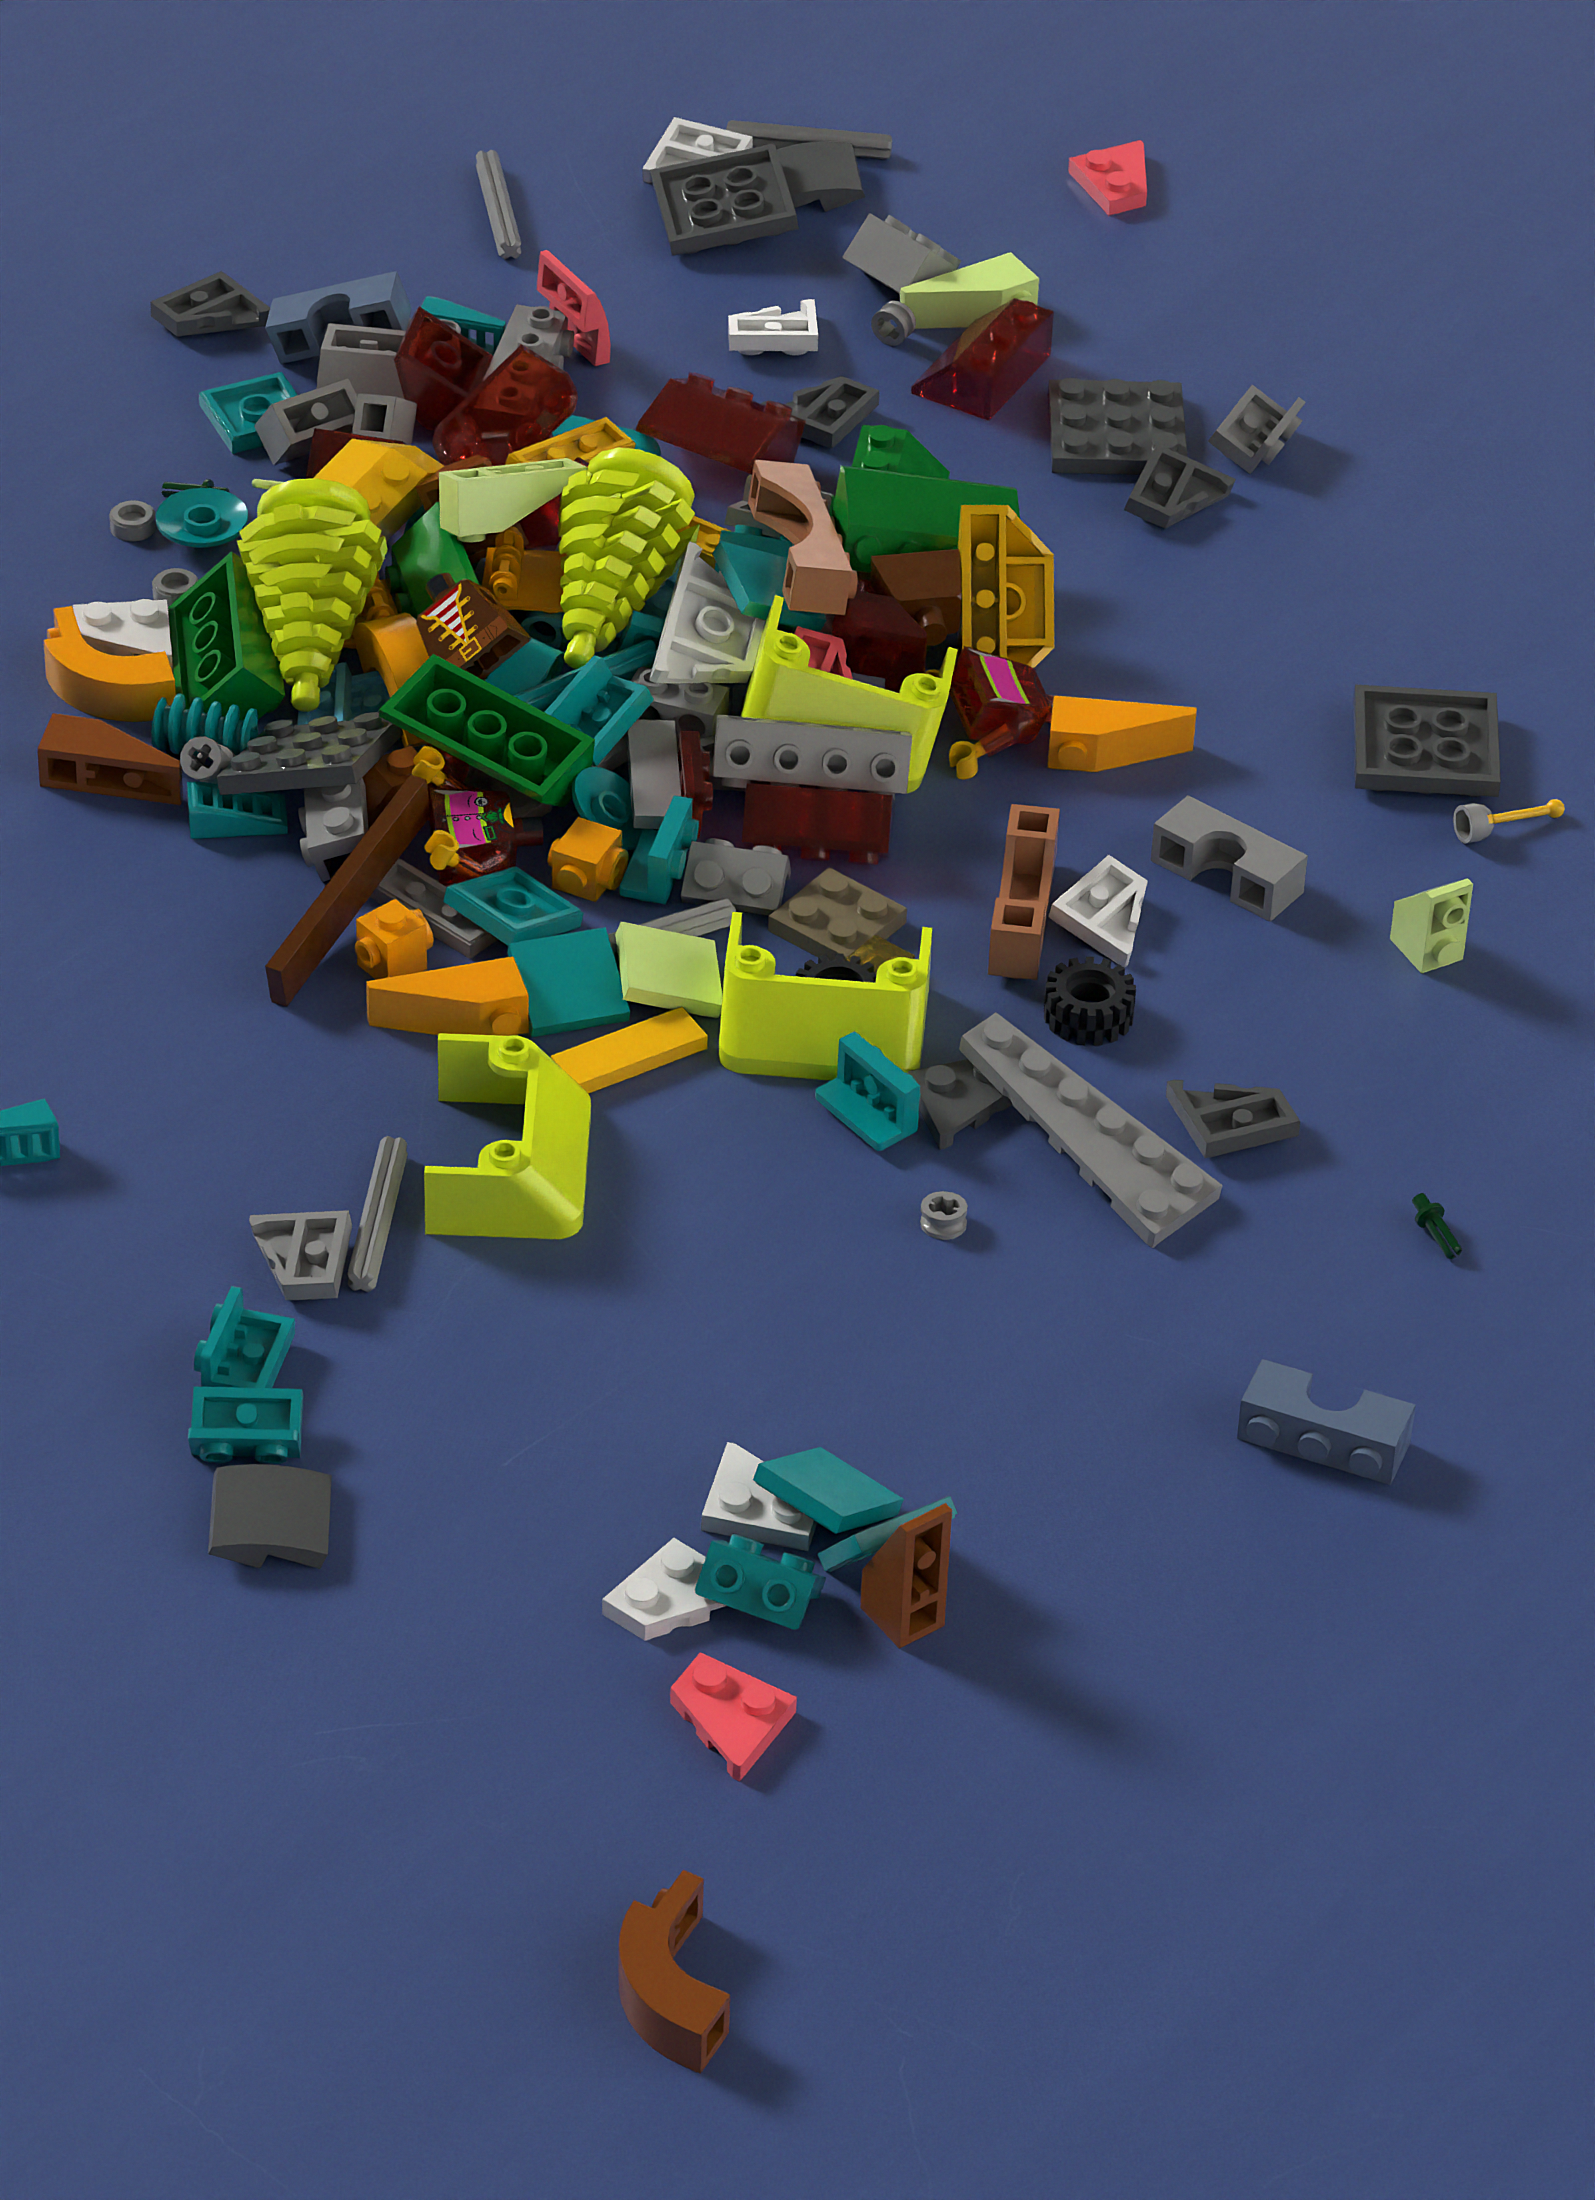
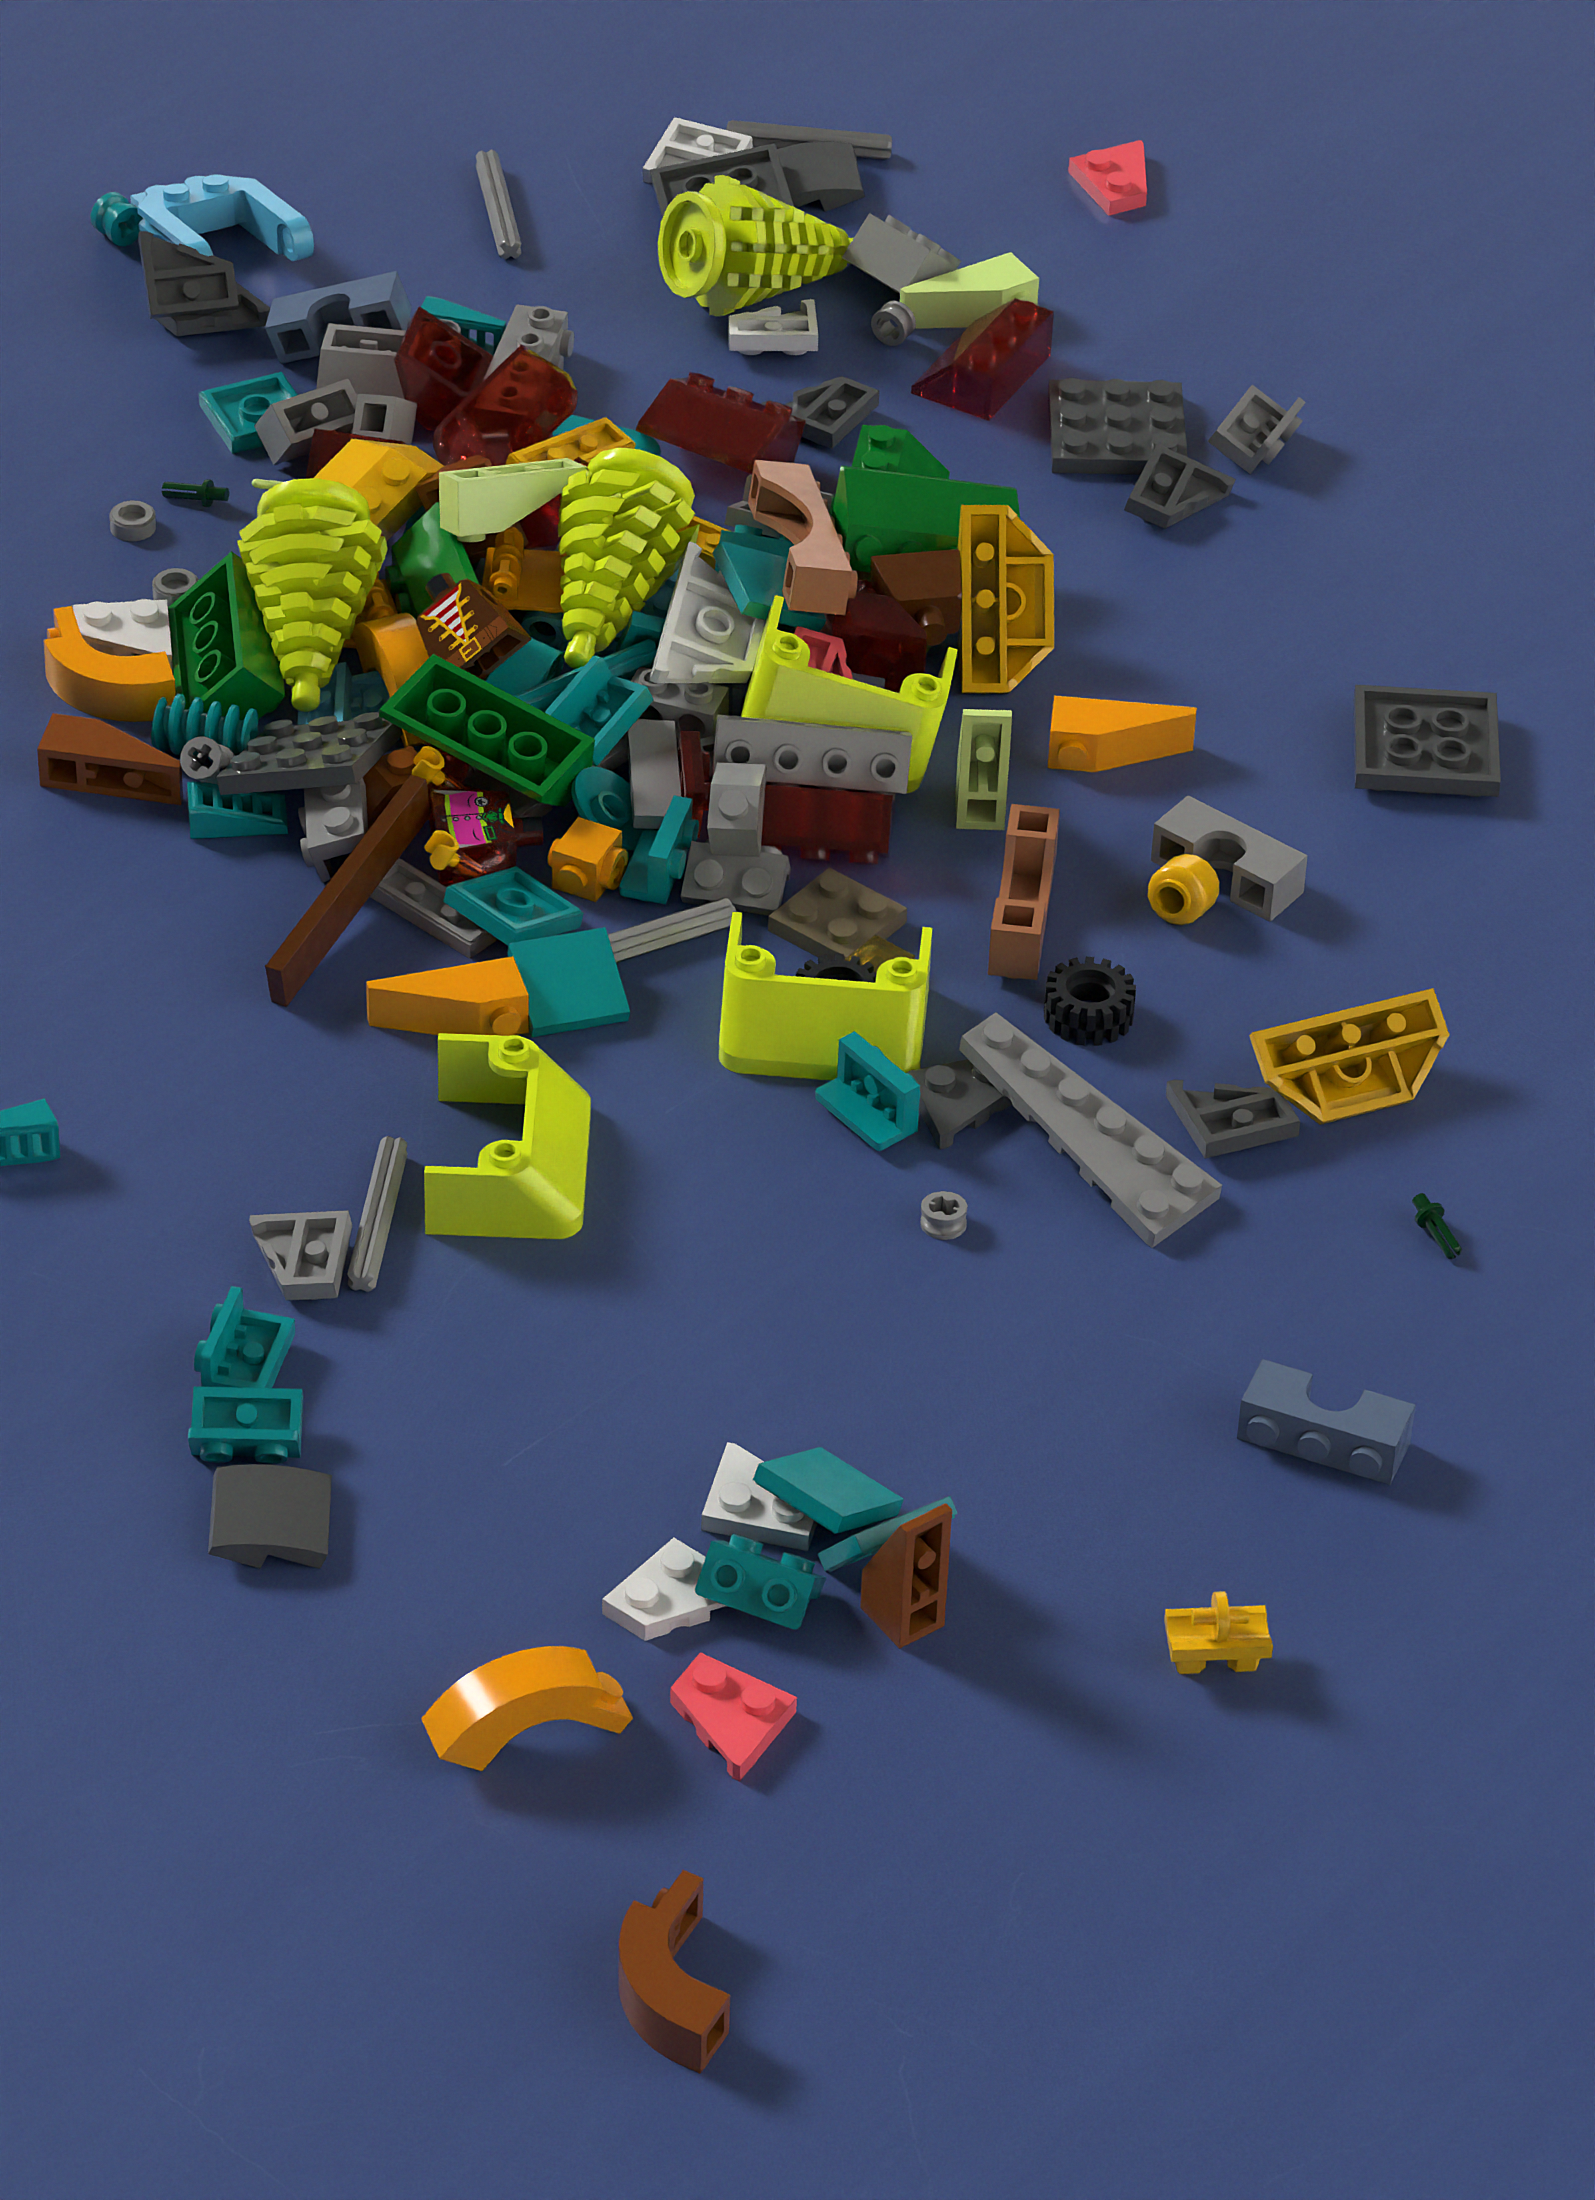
teal dish [156,488,248,547] -> none
light orange brick [355,899,434,980] -> none
coral slope [536,250,611,366] -> none
yellow tile [551,1007,708,1094] -> none
yellowish green tile [615,922,722,1018] -> none
clear red torso [923,646,1054,780] -> none
white wing [1048,855,1148,968] -> none
yellowish green slope [1390,878,1473,974] -> none
light grey hinge [1453,799,1565,844] -> none
none -> teal wheel [90,192,143,246]
none -> medium azure plate [130,175,314,261]
none -> dark grey wing [138,231,239,319]
none -> light orange arch [421,1646,633,1771]
none -> neon yellow plant [658,175,854,317]
none -> light grey slope [707,763,767,857]
none -> yellowish green slope [955,709,1012,830]
none -> yellow head [1148,854,1219,925]
none -> yellow hips [1164,1591,1273,1674]
none -> yellow wedge [1249,988,1450,1125]

